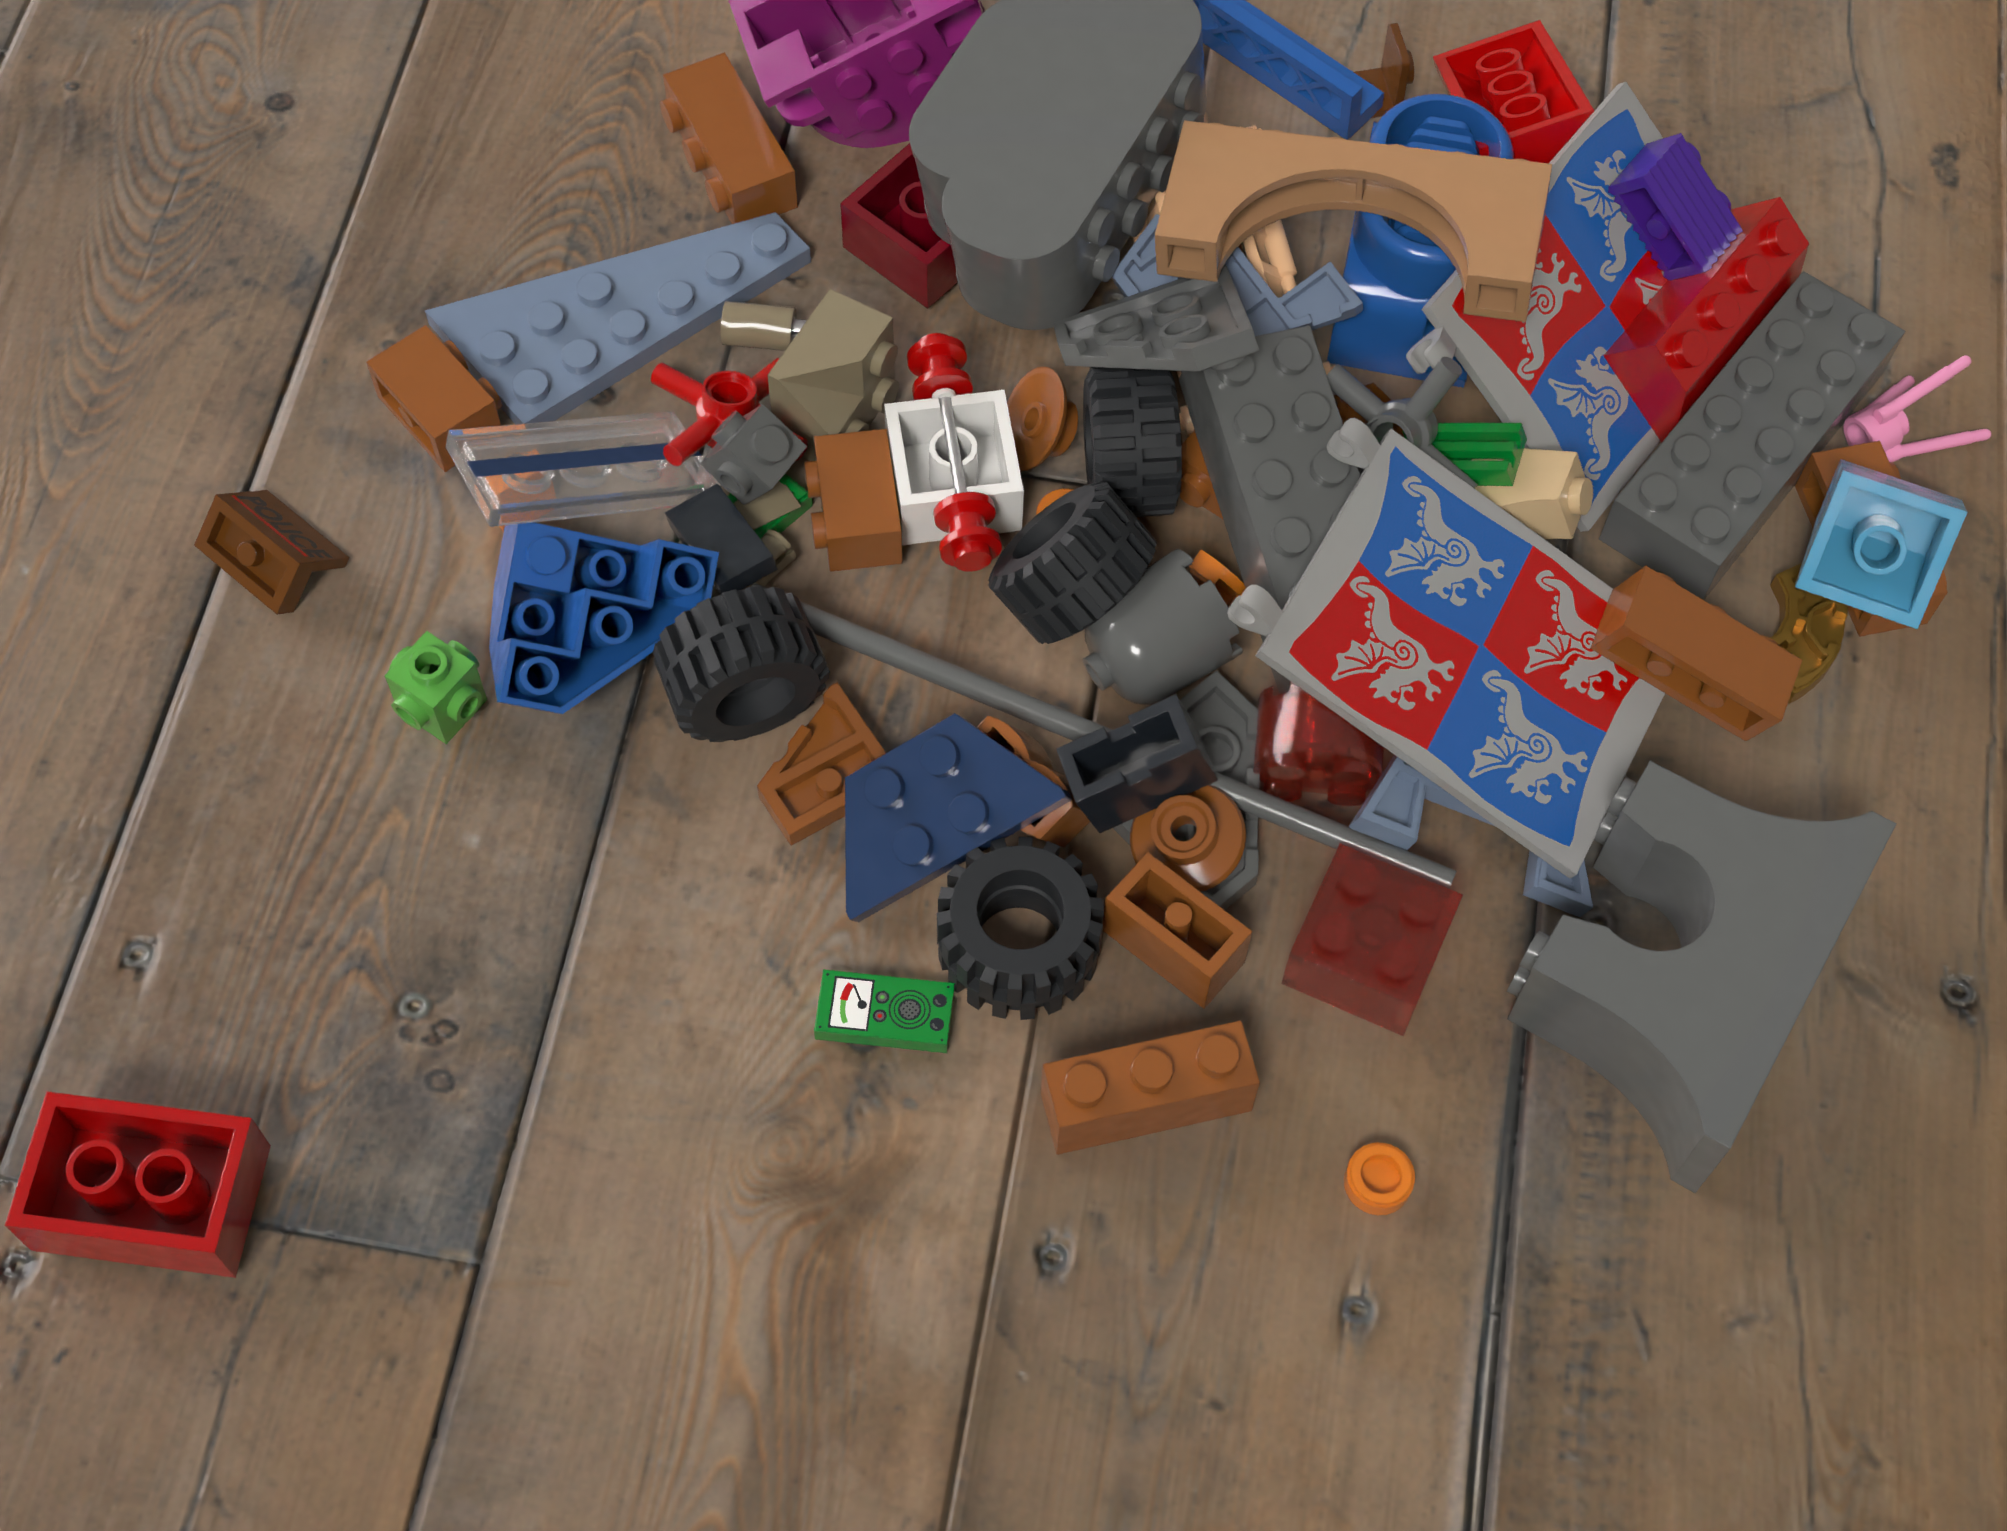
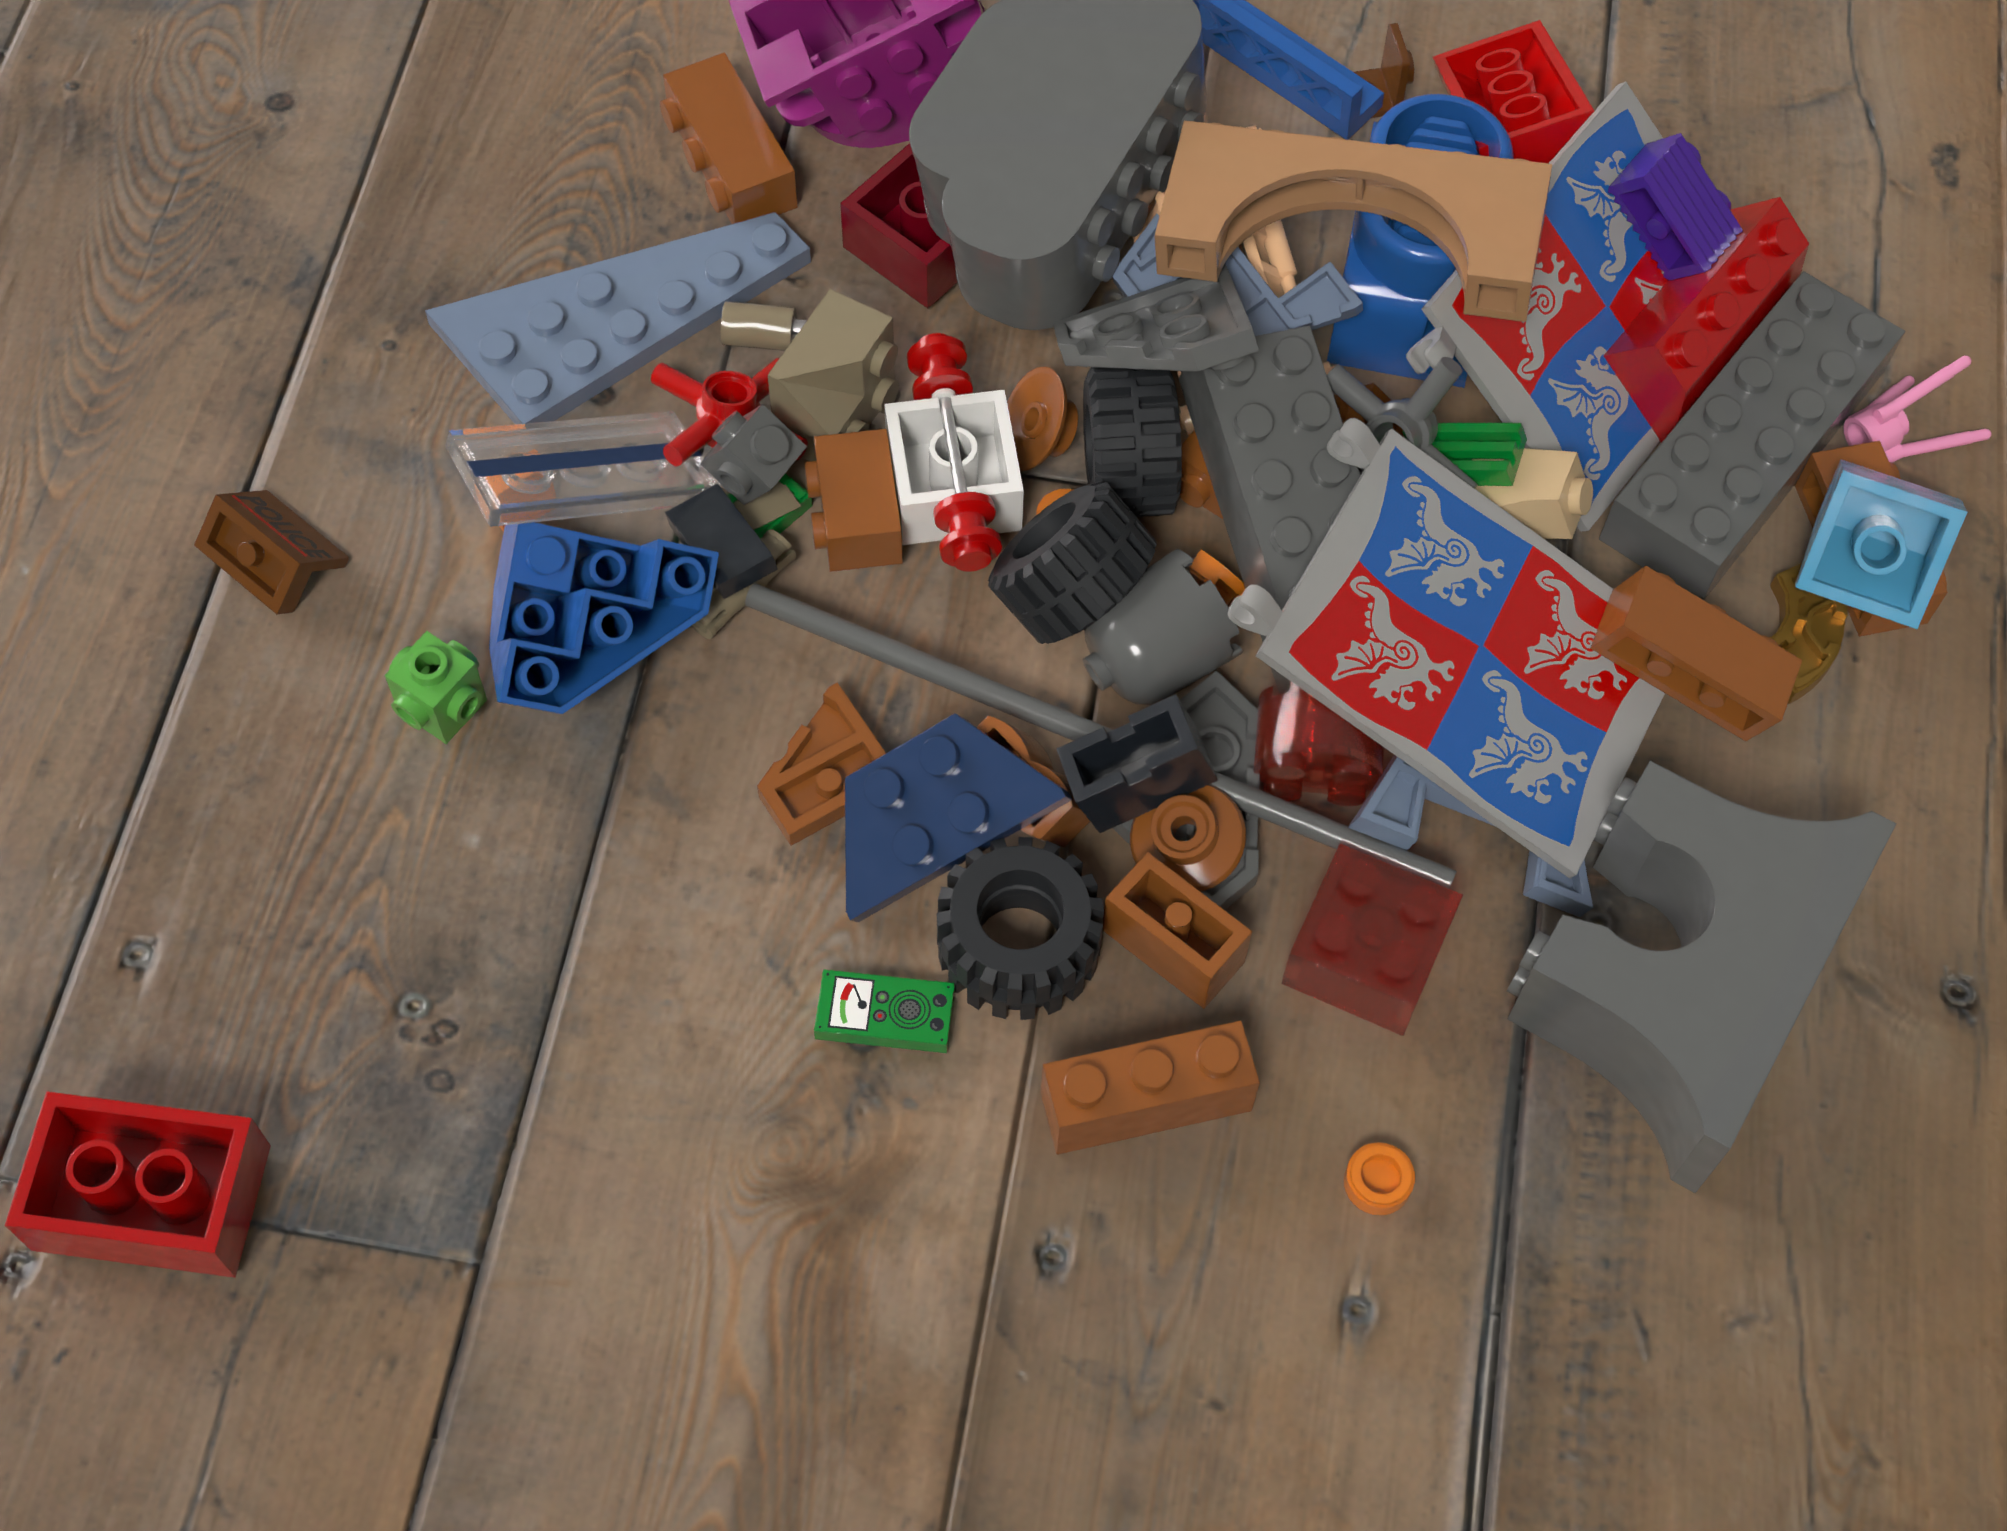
dark orange brick [366,325,504,472] -> none
black tyre [653,586,830,742] -> none

